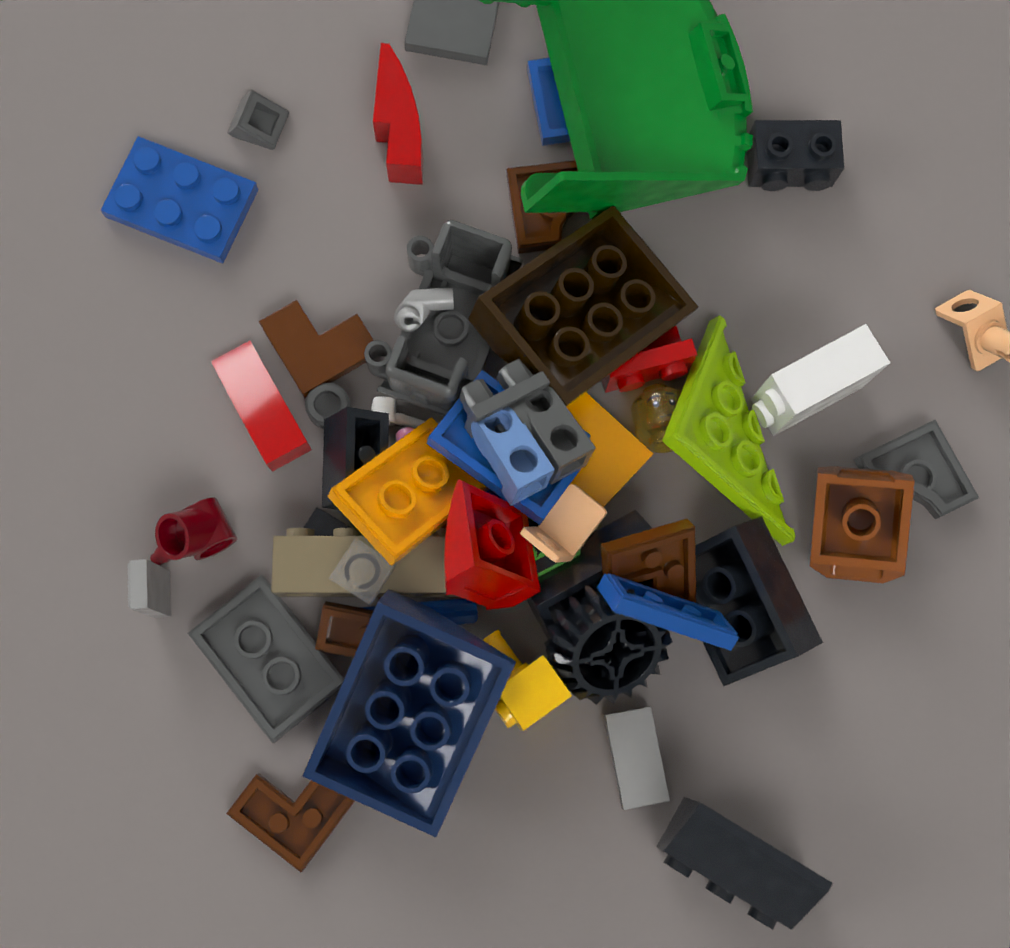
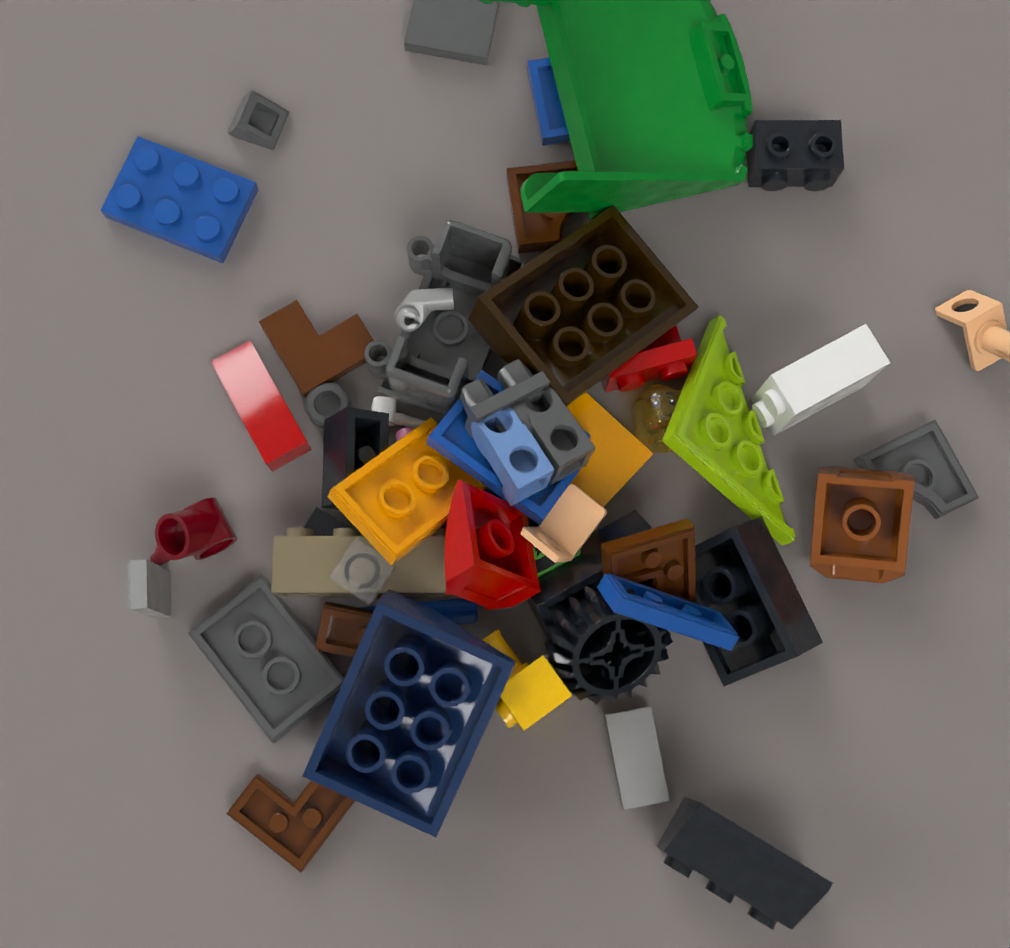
red slope [373,43,423,185] -> none

